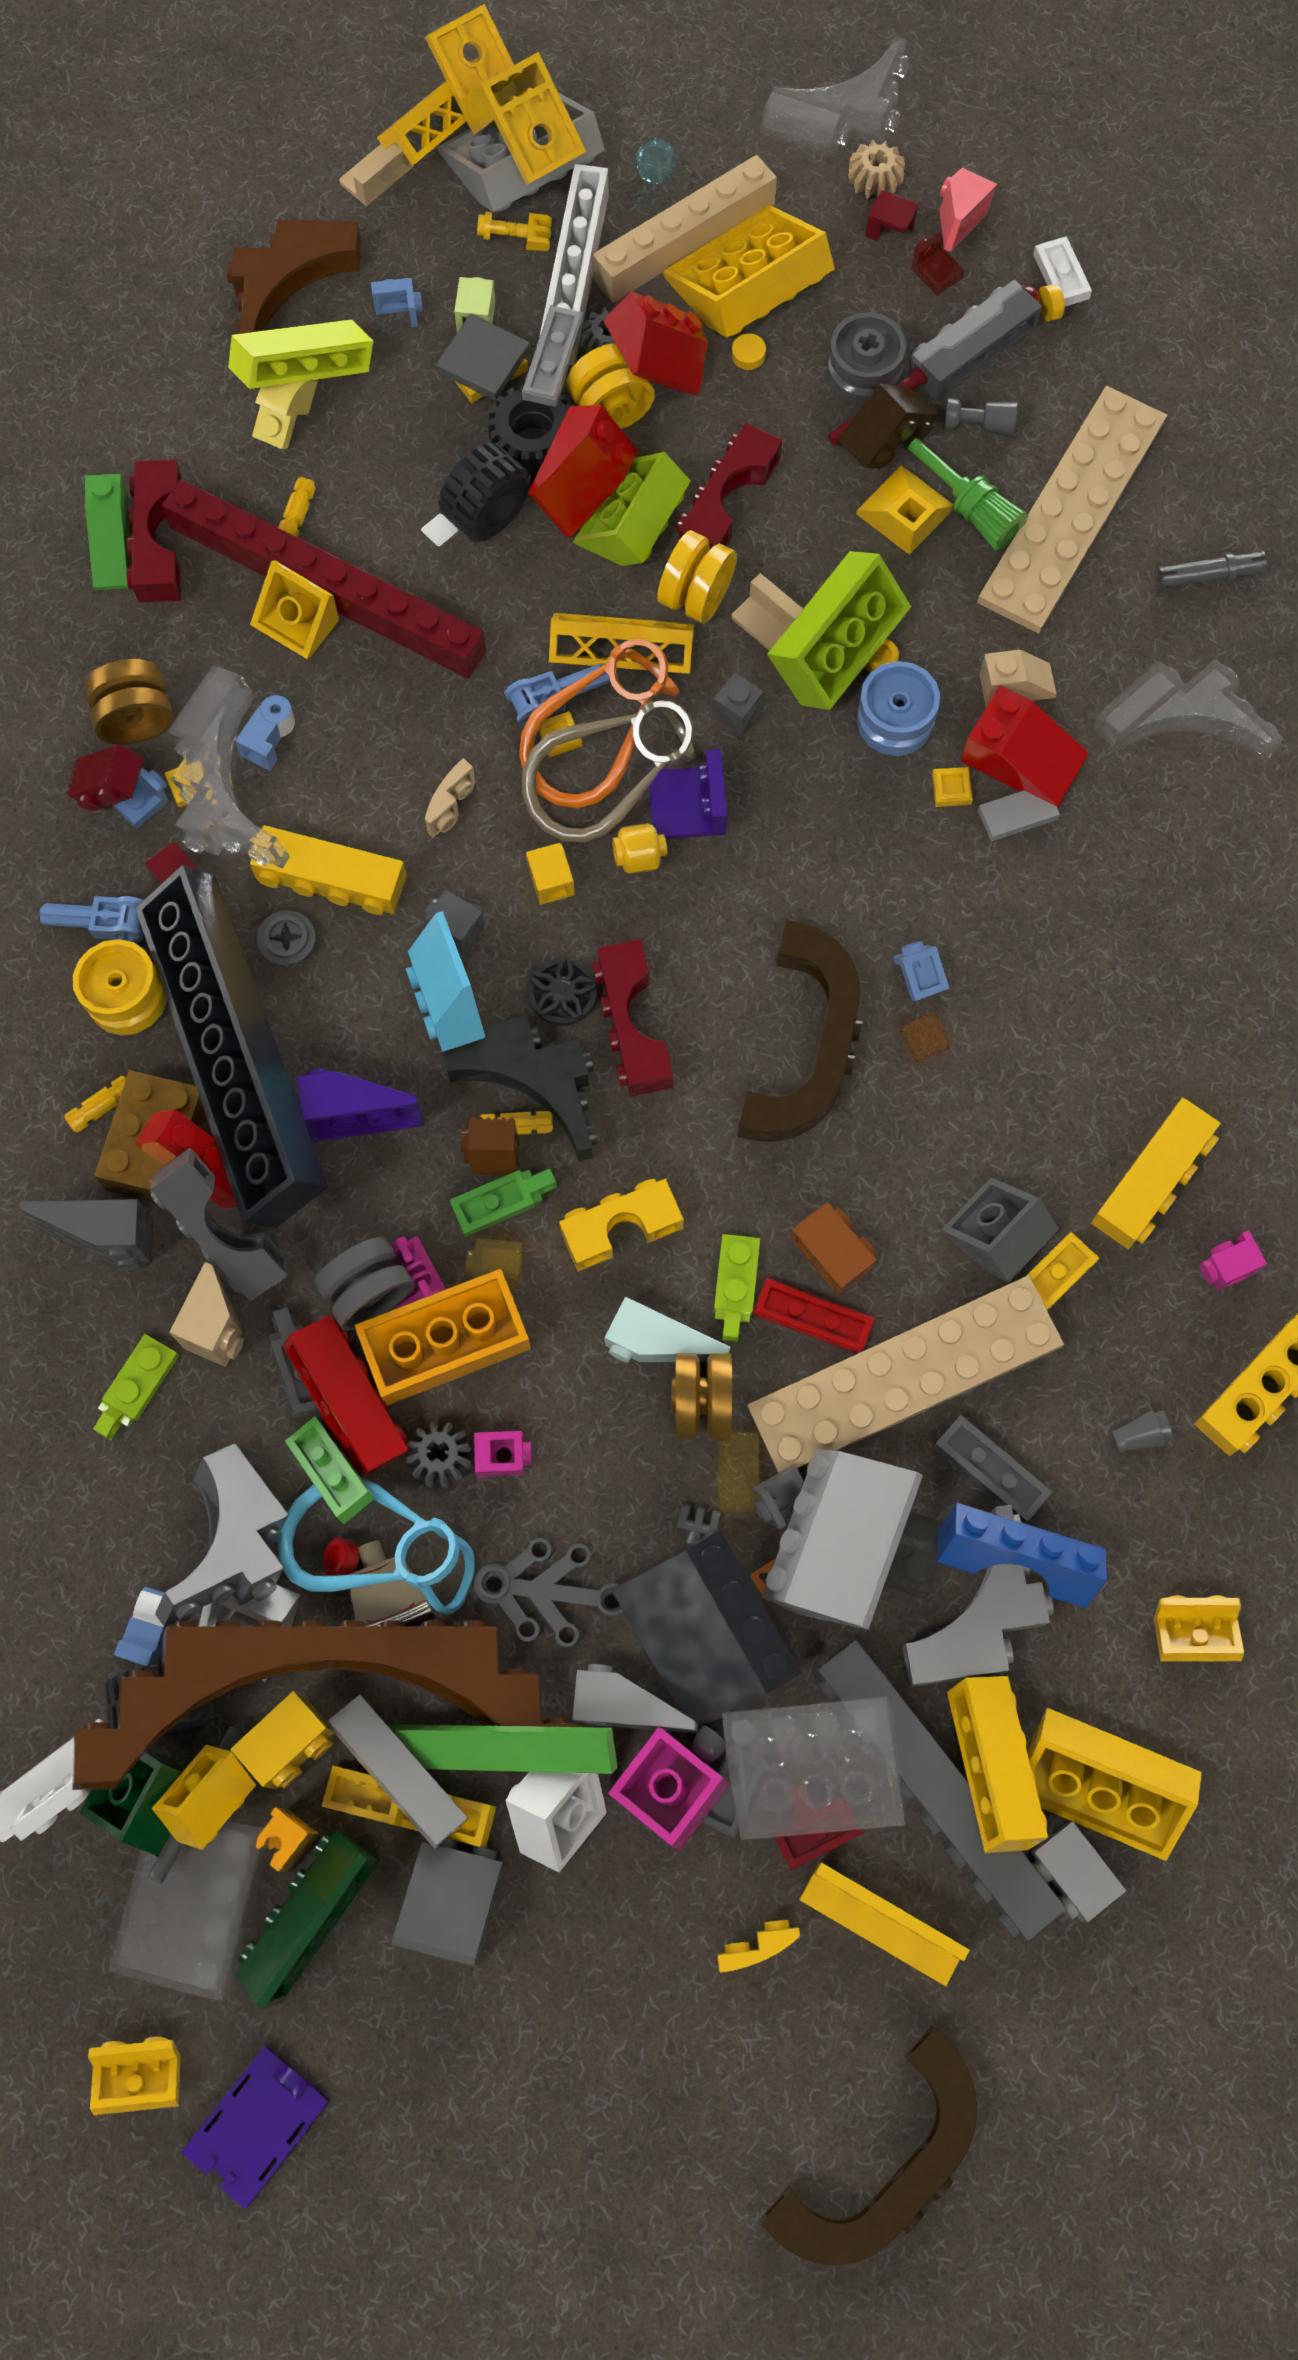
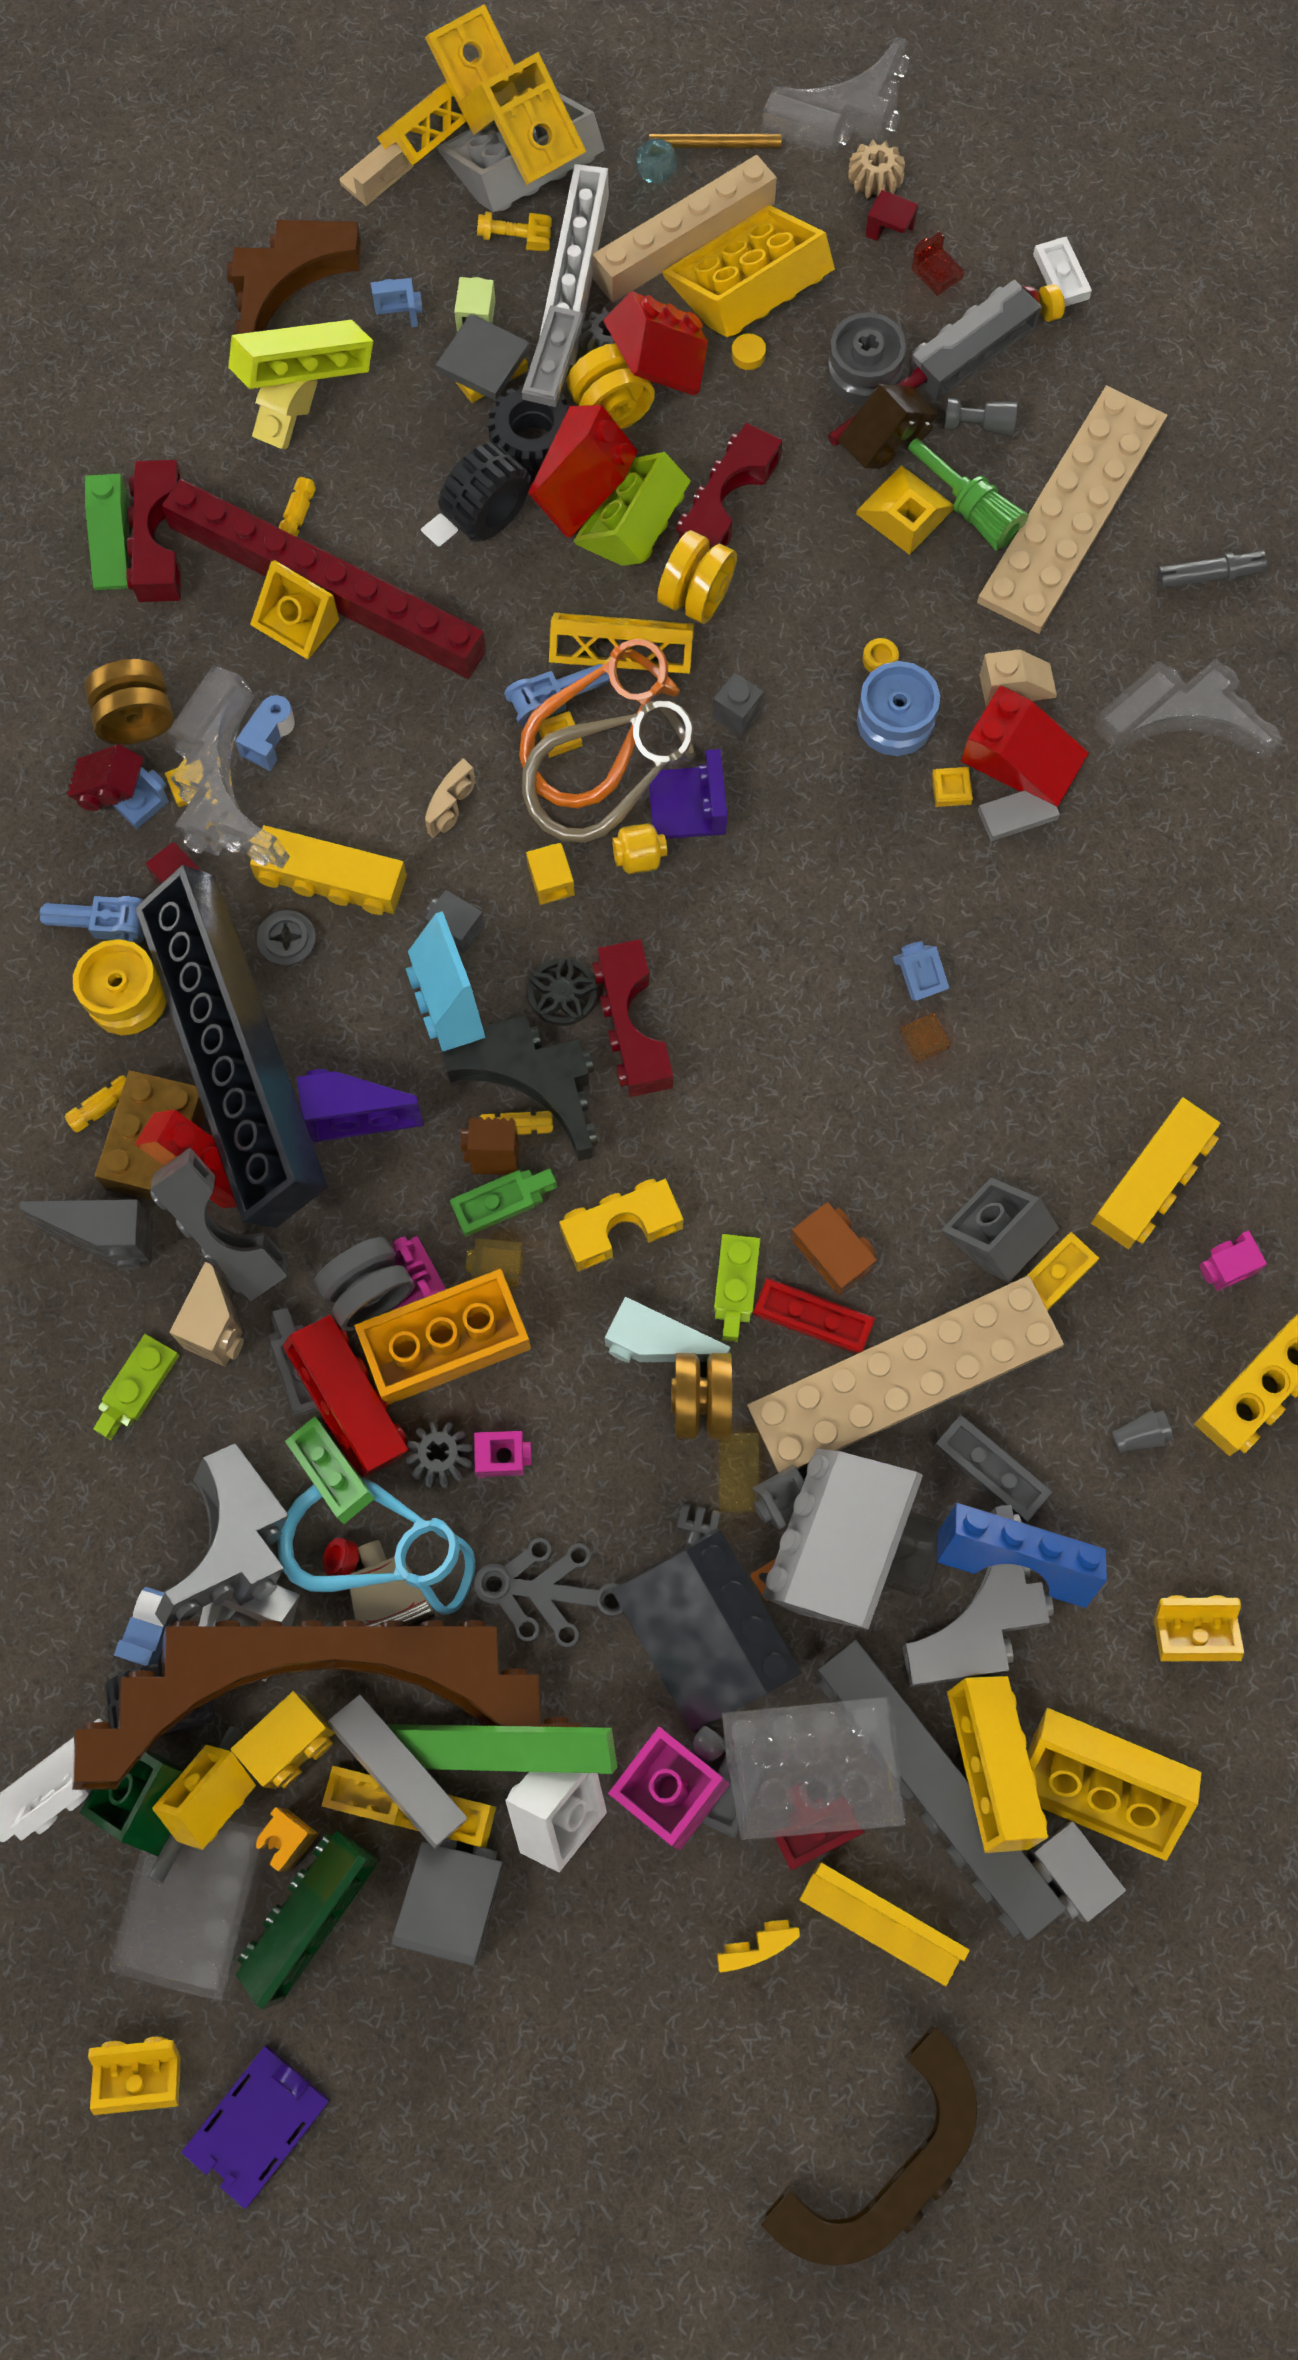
light grey slope [572,1664,698,1734] -> none
tan panel [732,573,803,651] -> none
dark brown arch [738,919,863,1142] -> none
lime brick [767,551,911,710] -> none
coral slope [939,168,997,252] -> none
none -> pearl gold bar [649,134,781,148]

